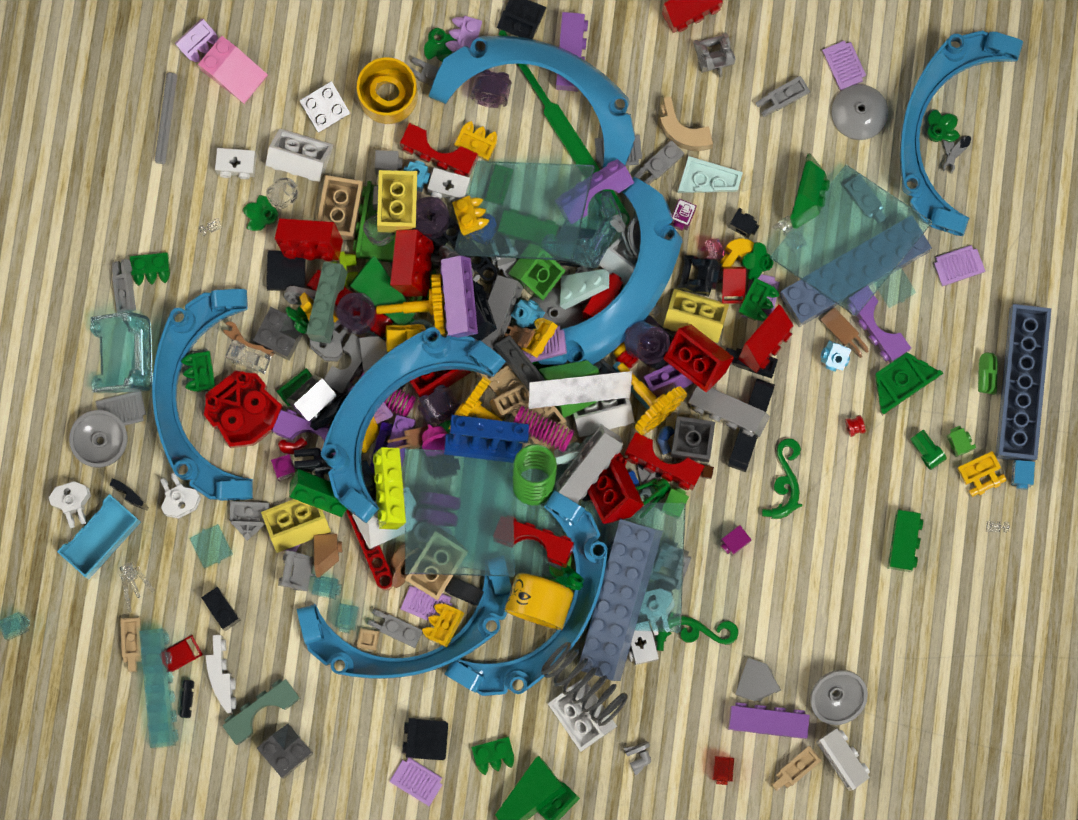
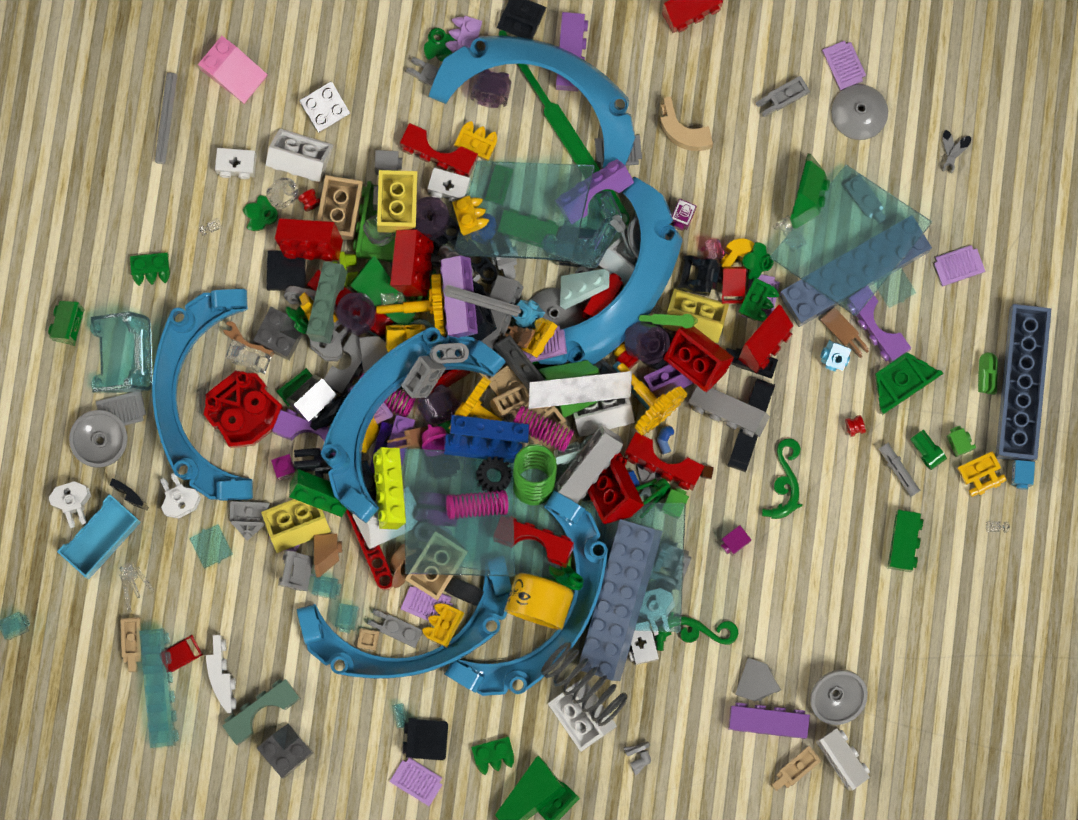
light grey hinge [112,259,136,314] -> none
lavender plate [174,18,218,62] -> none
black axle [179,680,195,718] -> none
green plate [181,351,216,393] -> none
black brick [201,587,241,631] -> none
red arm [278,437,308,455] -> none
yellow piece [357,57,418,124] -> none
medium azure brick [403,161,431,192] -> none
bright green brick [508,244,566,300] -> none
light grey hinge [634,140,684,185] -> none
flat silver slope [671,416,715,463] -> none
light aqua wing [678,156,743,193] -> none
light grey piece [693,32,736,77] -> none
clear red brick [712,756,735,785] -> none
black brick [729,208,760,239] -> none
dark azure panel [900,31,1023,236] -> none
green plate [927,109,960,142] -> none
none -> green slope [48,301,85,346]
none -> red wheel [298,189,321,212]
none -> clear piece [380,292,404,305]
none -> clear light blue piece [392,703,408,729]
none -> light grey brick [401,356,446,398]
none -> light grey plate [430,343,469,364]
none -> light grey axle [443,285,521,317]
none -> dark pink piece [446,490,508,520]
none -> black tyre [476,456,512,494]
none -> bright green piece [639,314,698,328]
none -> light grey pin [878,442,921,497]

